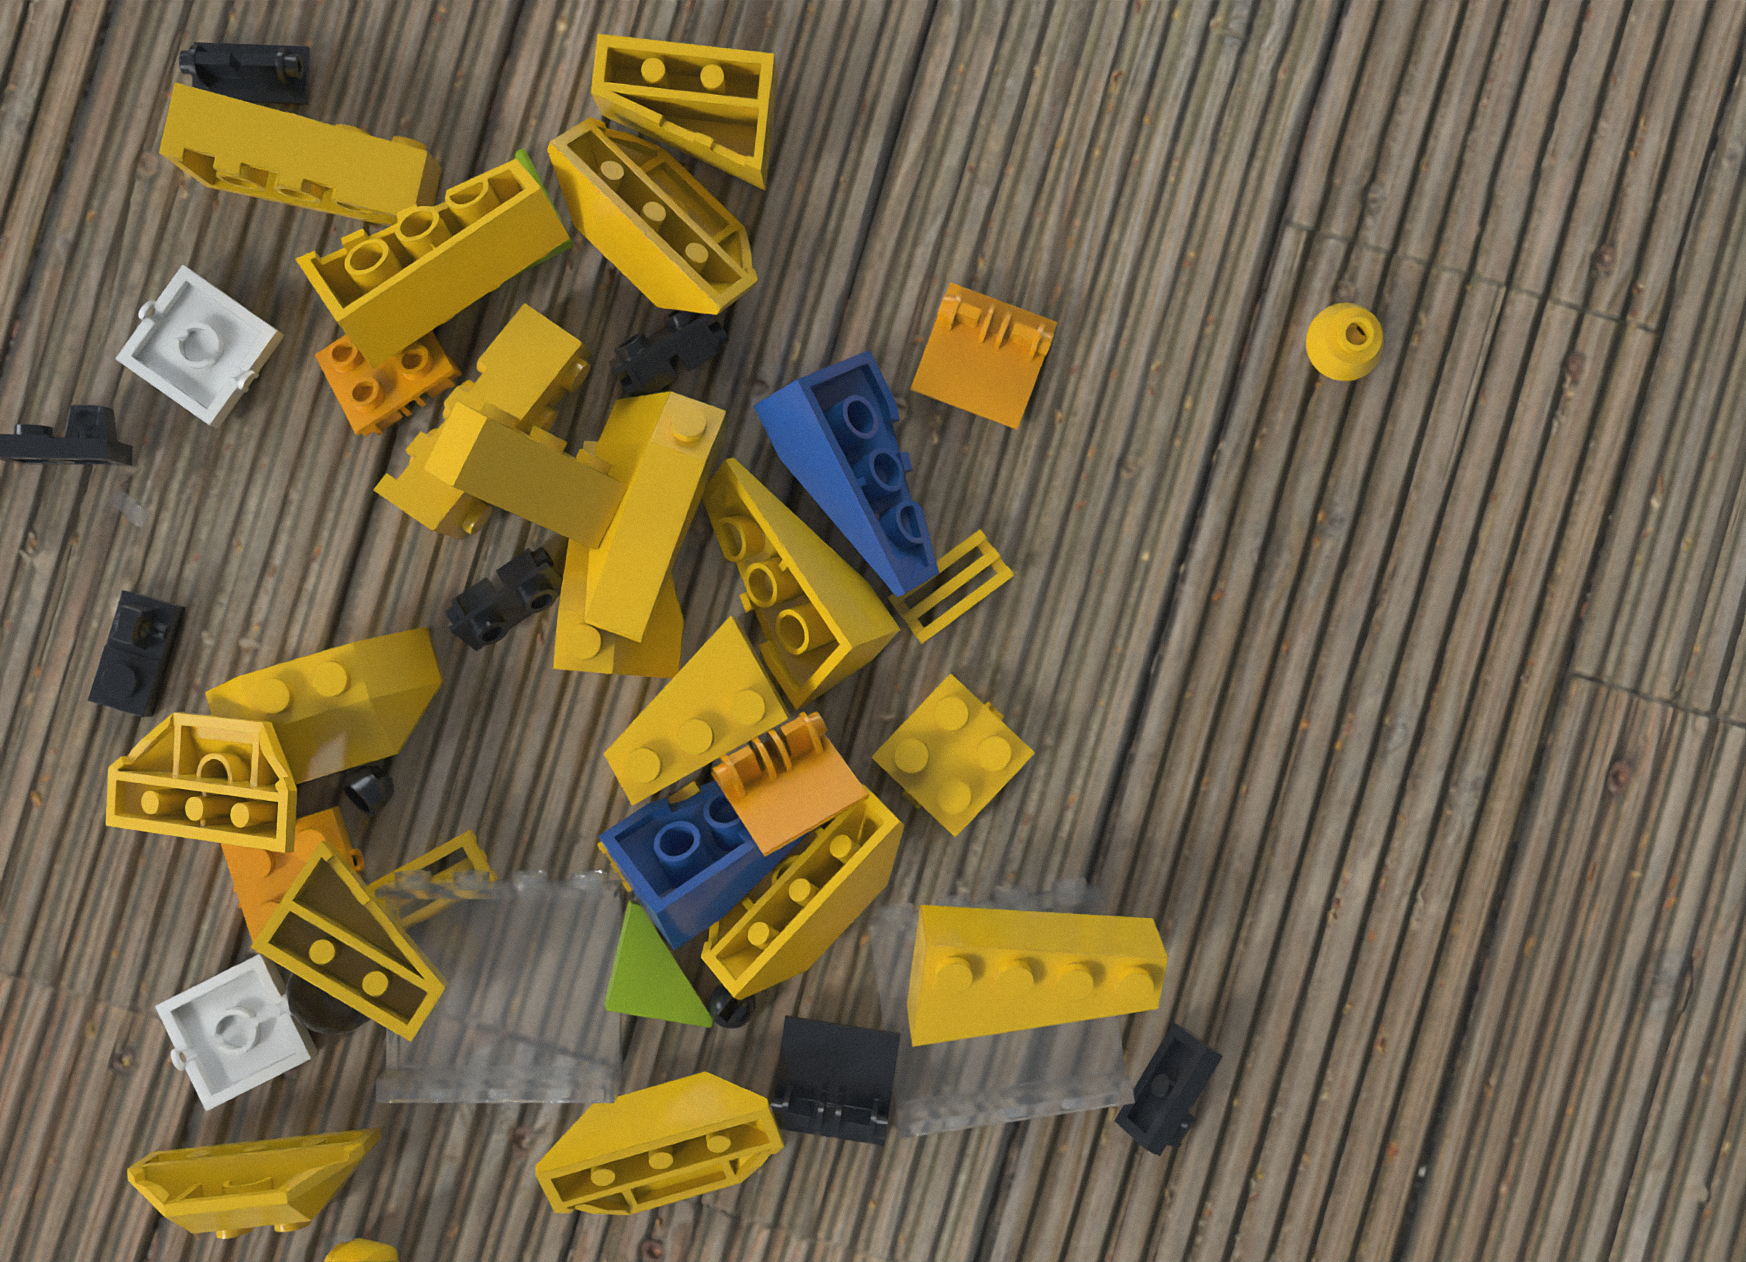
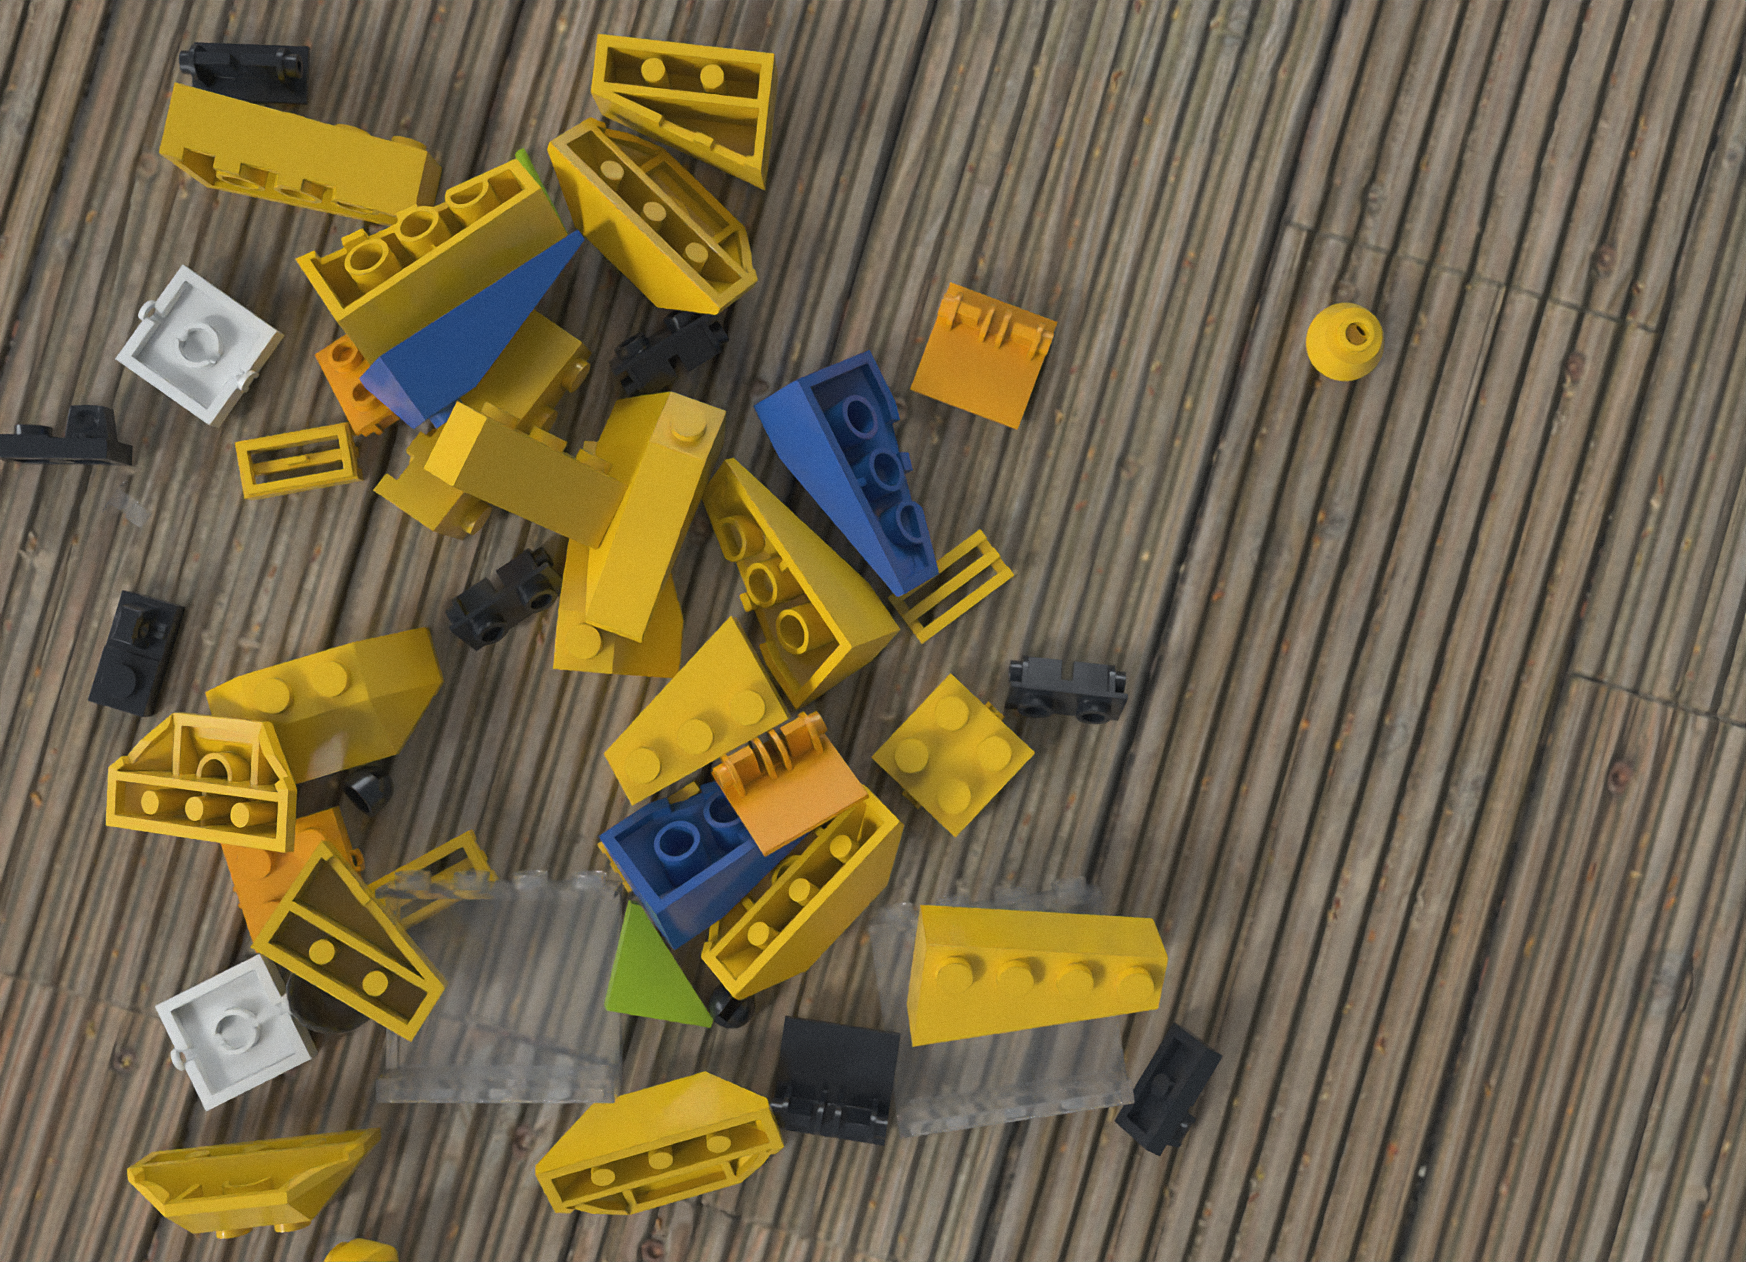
none -> yellow tile [235,422,364,501]
none -> blue wedge [359,229,585,429]
none -> black hinge [1004,655,1128,724]

